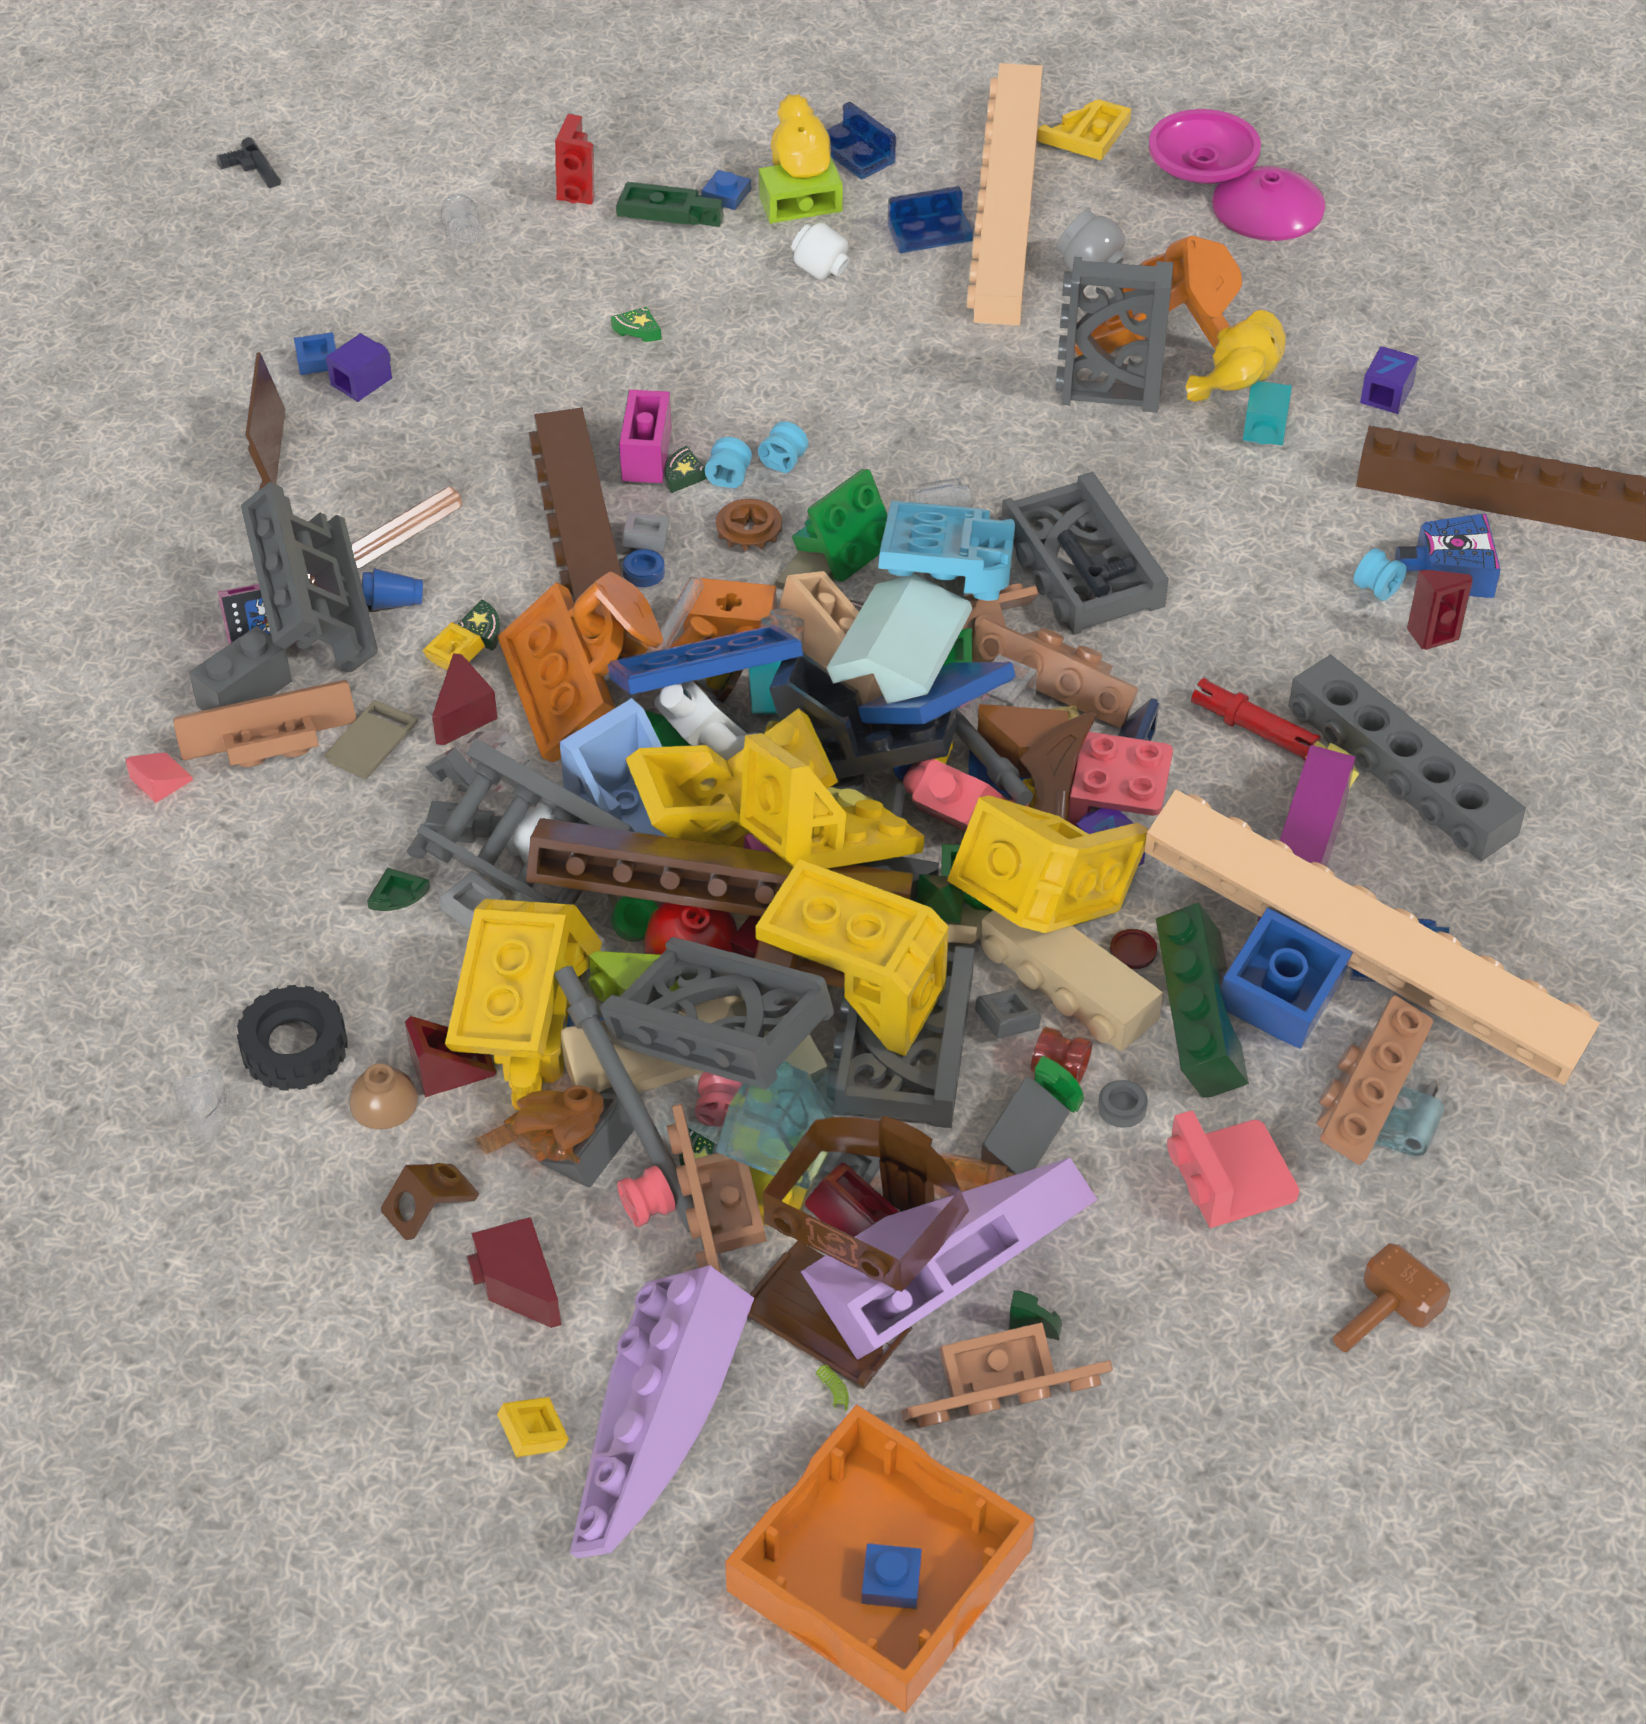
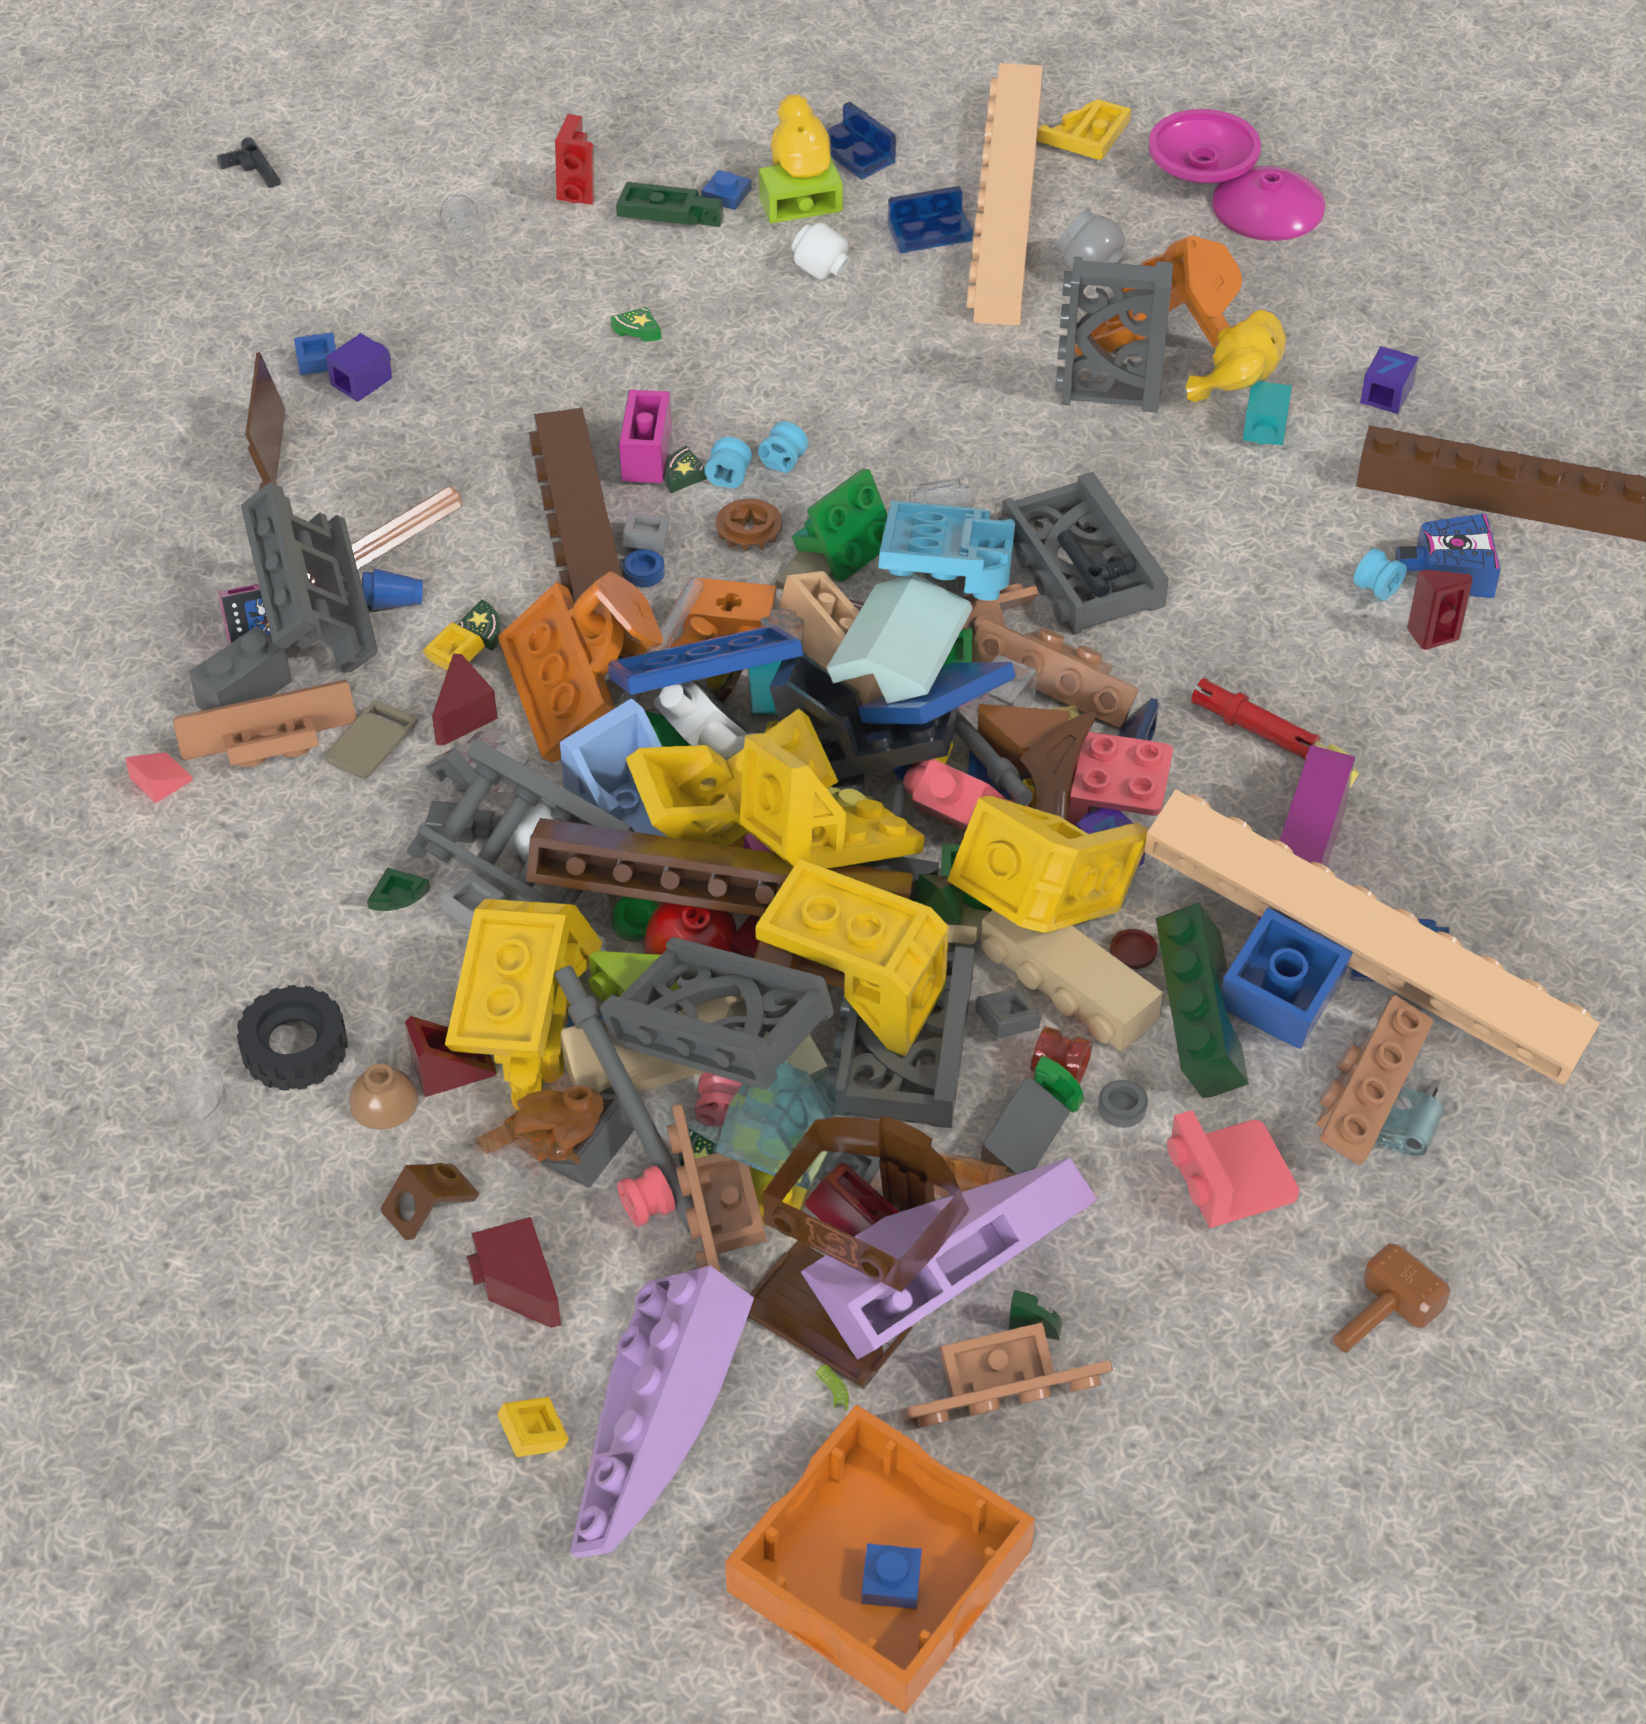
dark grey brick [1288,654,1526,862] -> none

